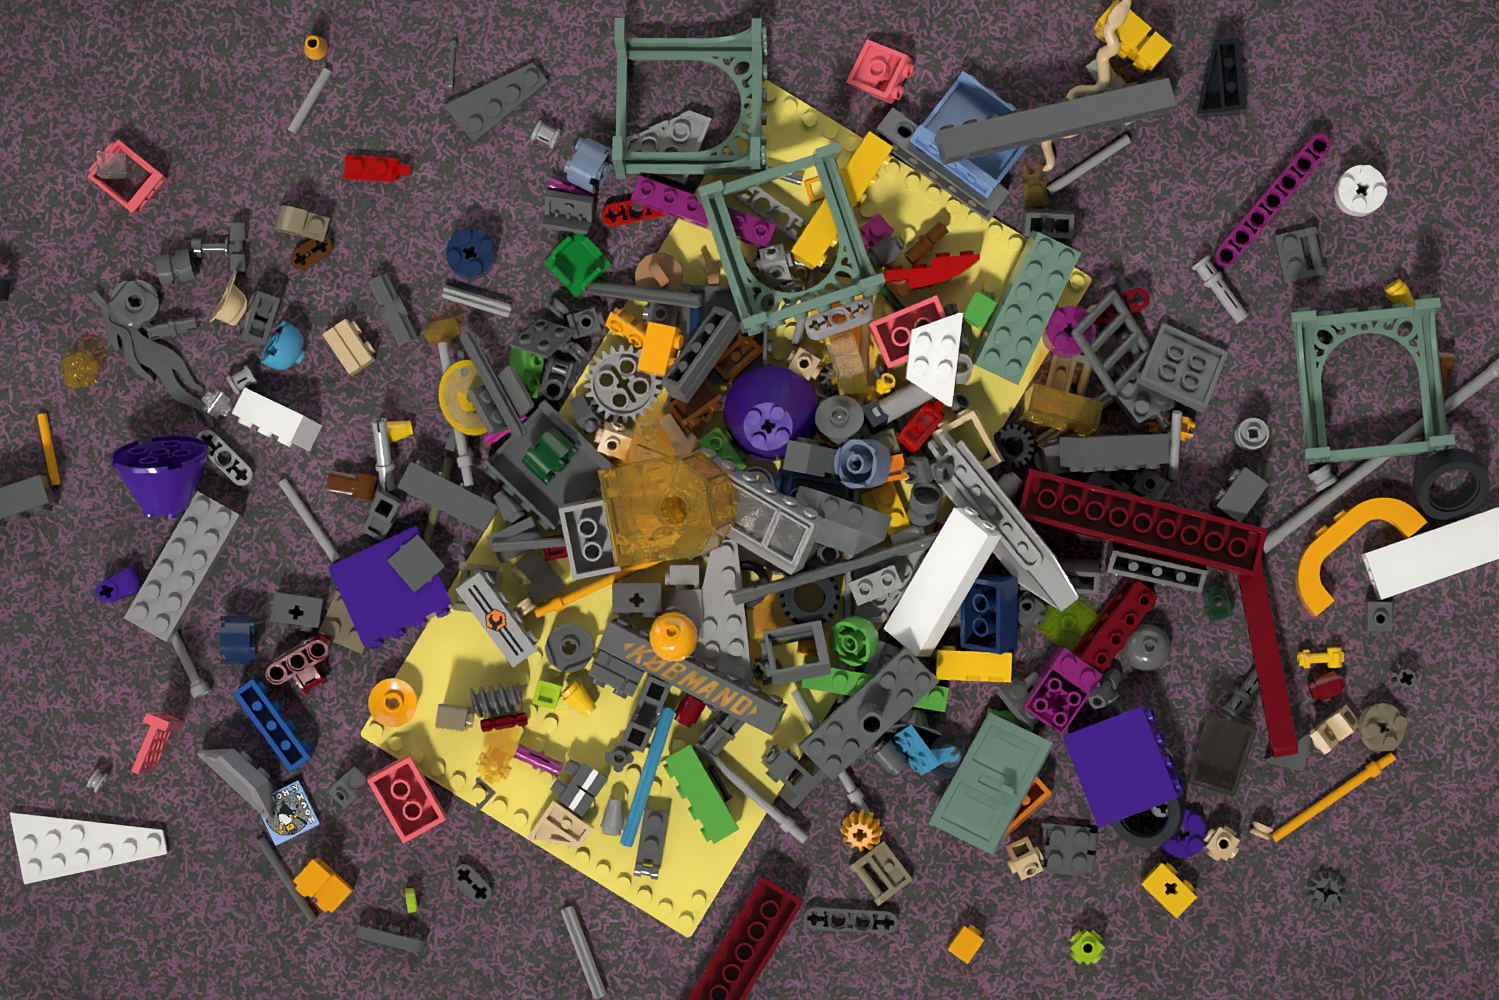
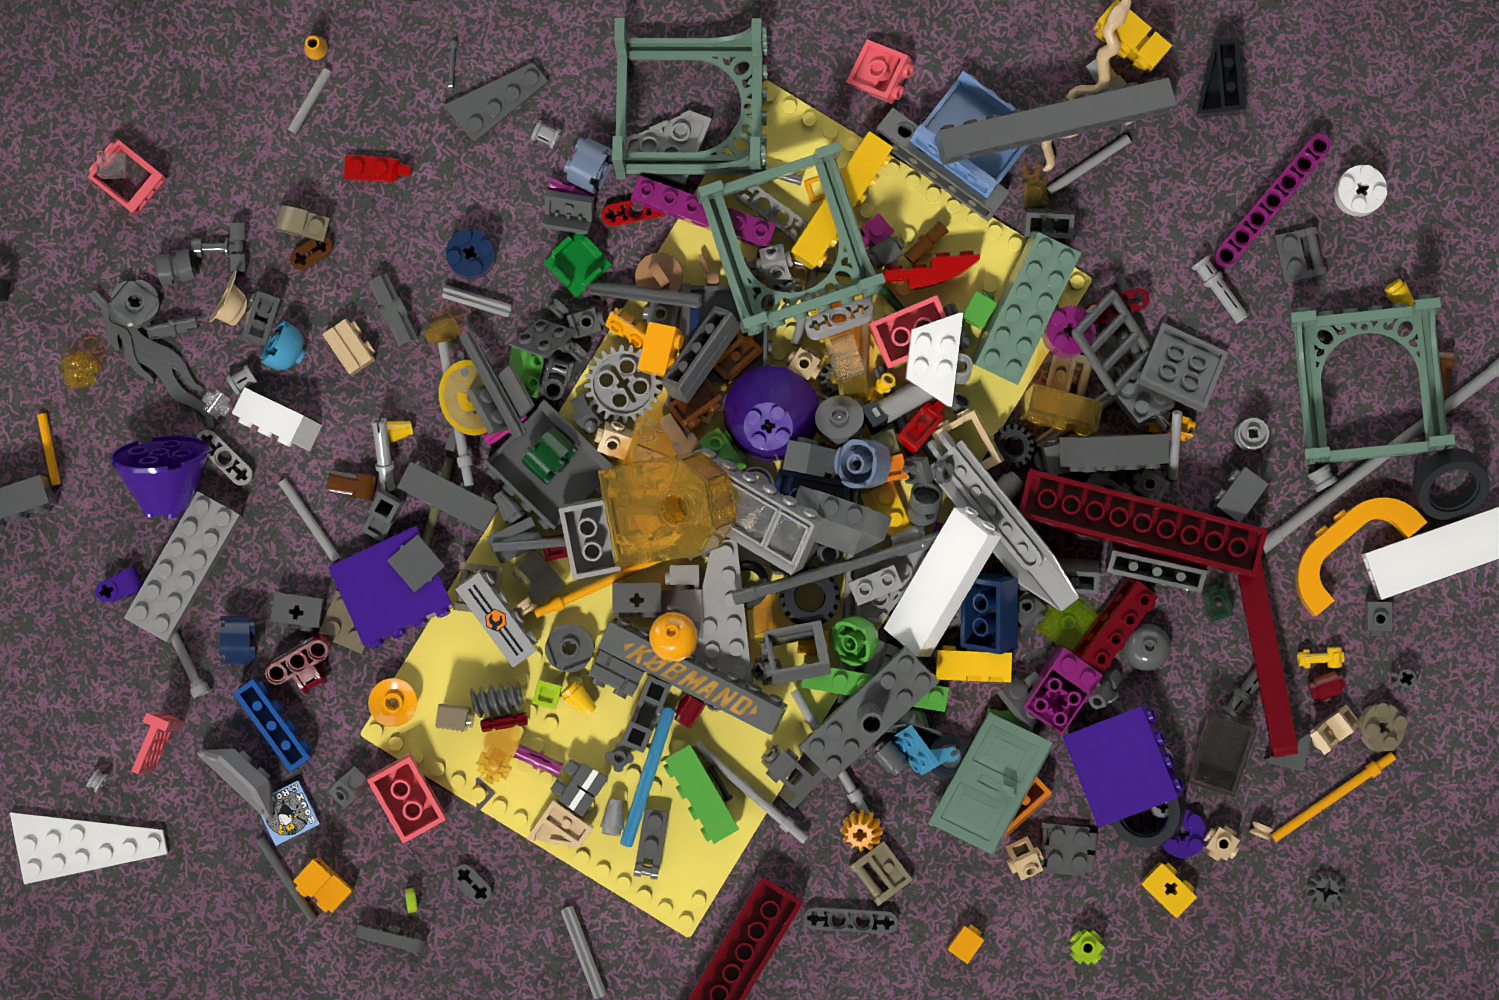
dark grey piece [697,710,746,756] -> none

